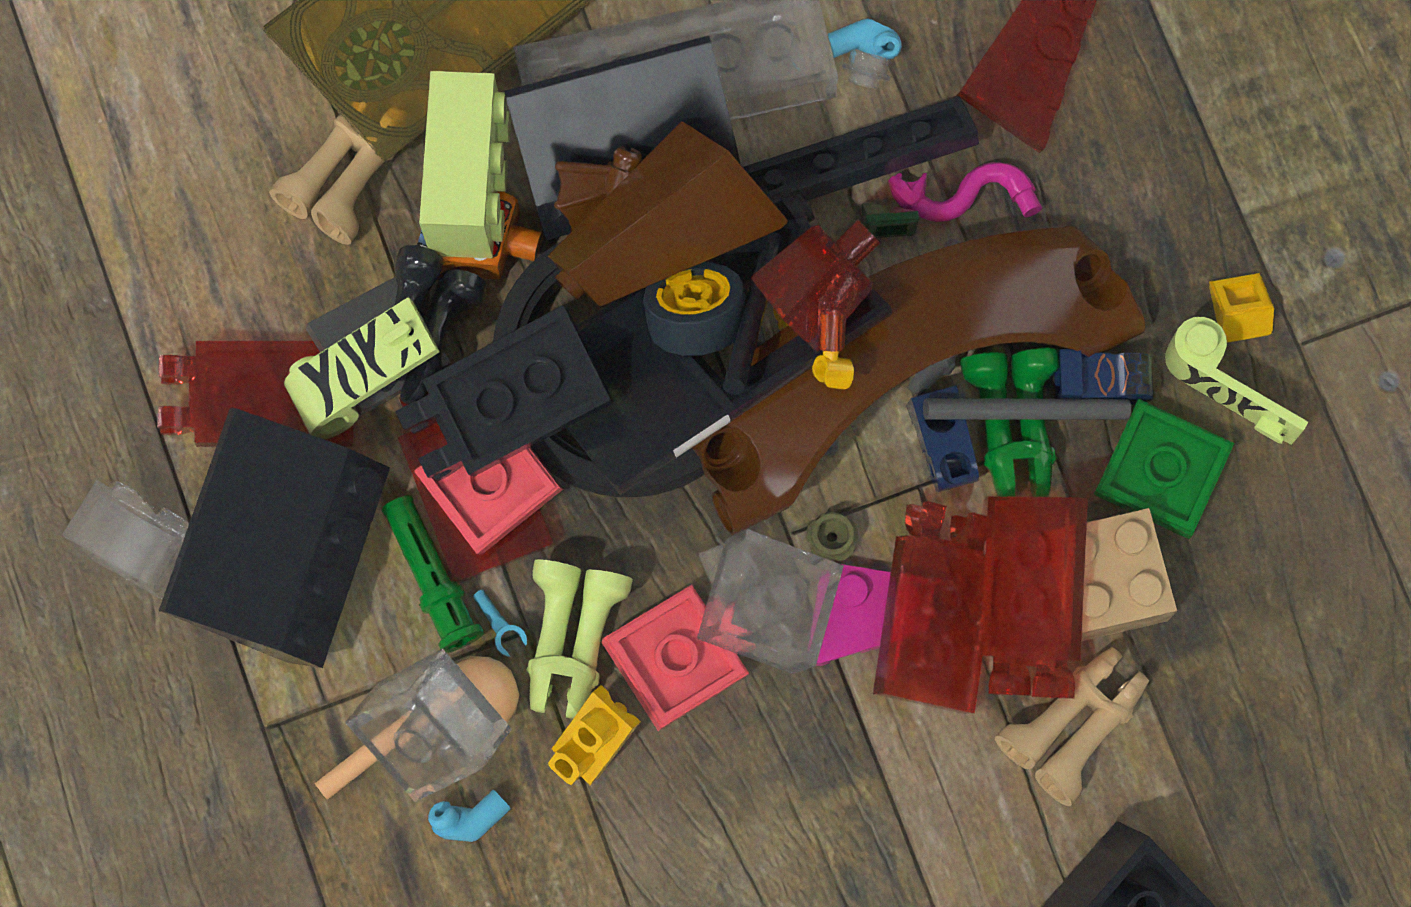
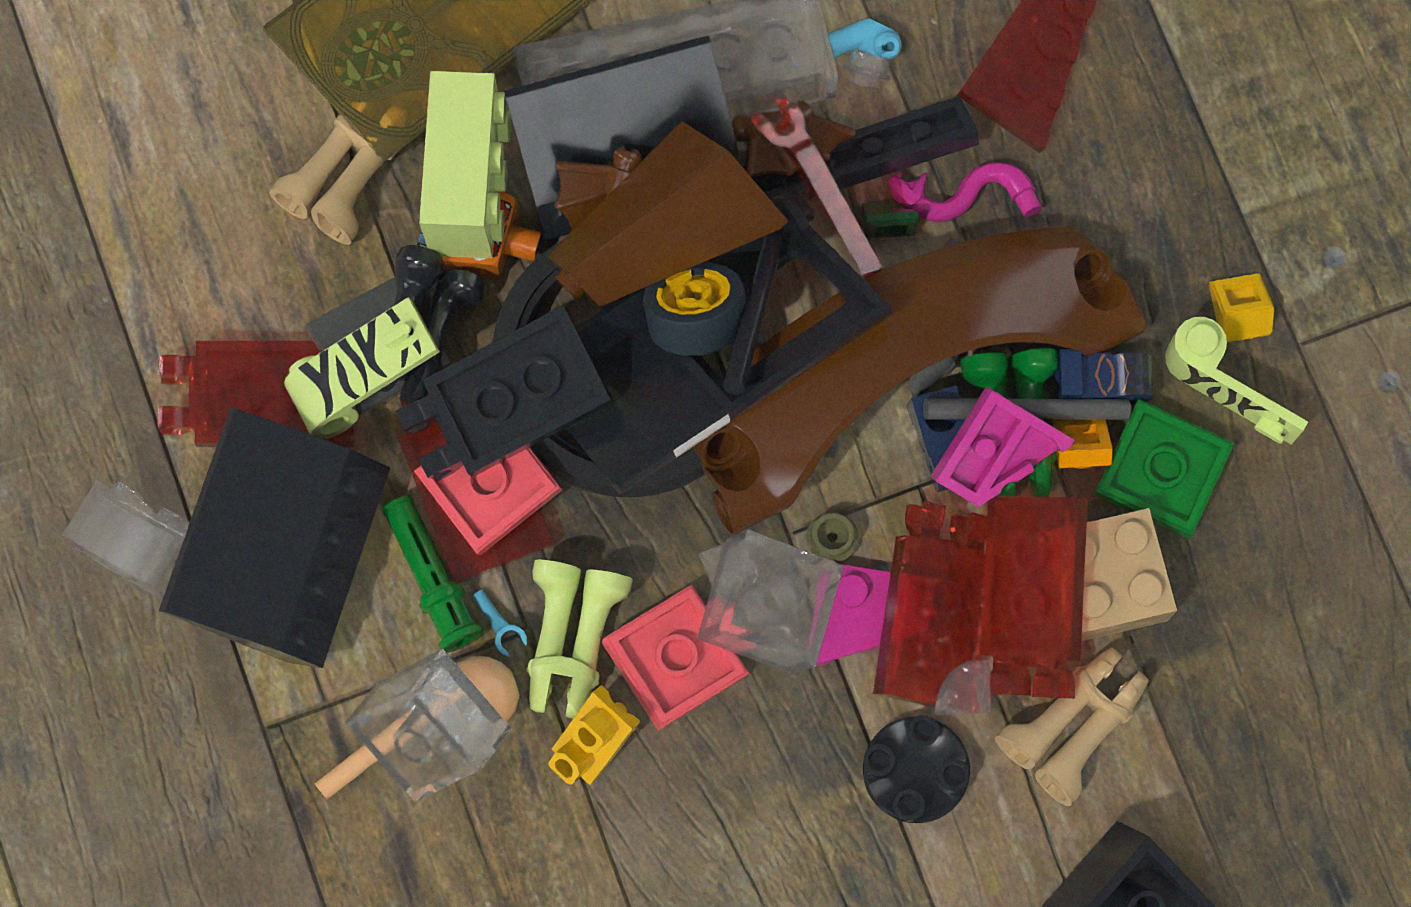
medium azure arm [428,789,511,842] -> none
clear red torso [751,219,881,390] -> none
none -> reddish brown arm [732,101,856,178]
none -> clear red tile [748,93,884,279]
none -> black dish [863,715,970,823]
none -> dark pink wing [930,386,1075,507]
none -> clear tile [935,659,991,715]
none -> light orange plate [1053,420,1112,469]

